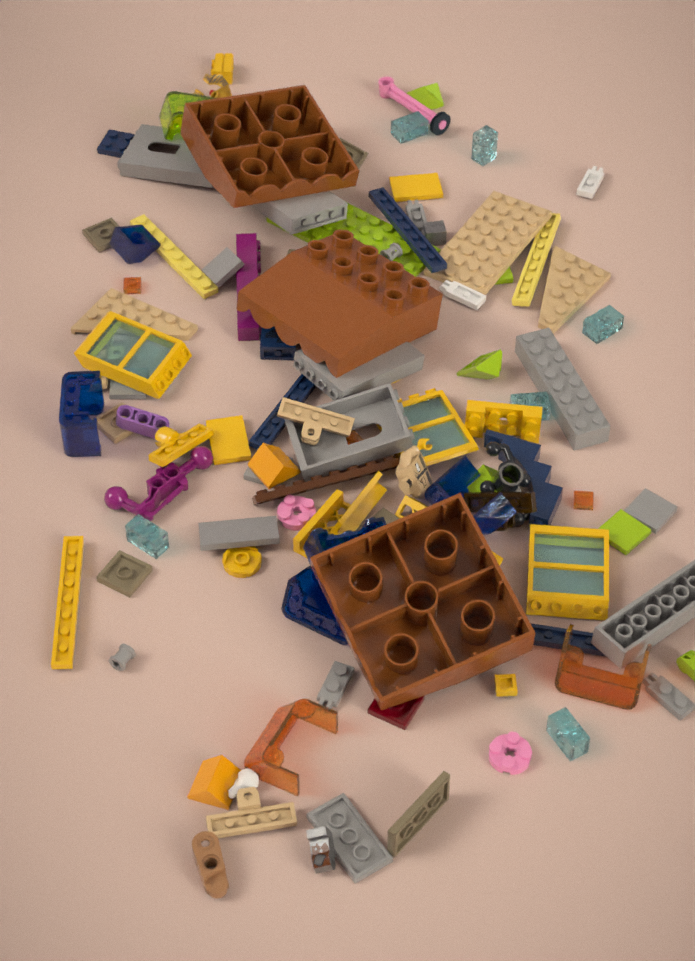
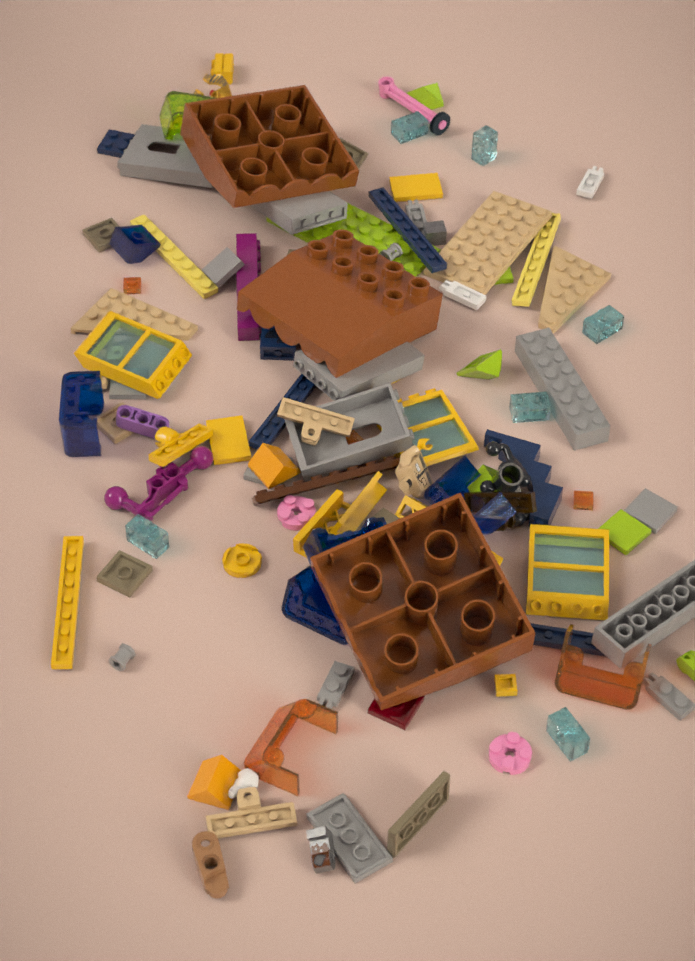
light grey tile [198,516,280,551] -> none
yellow piece [465,400,543,444] -> none

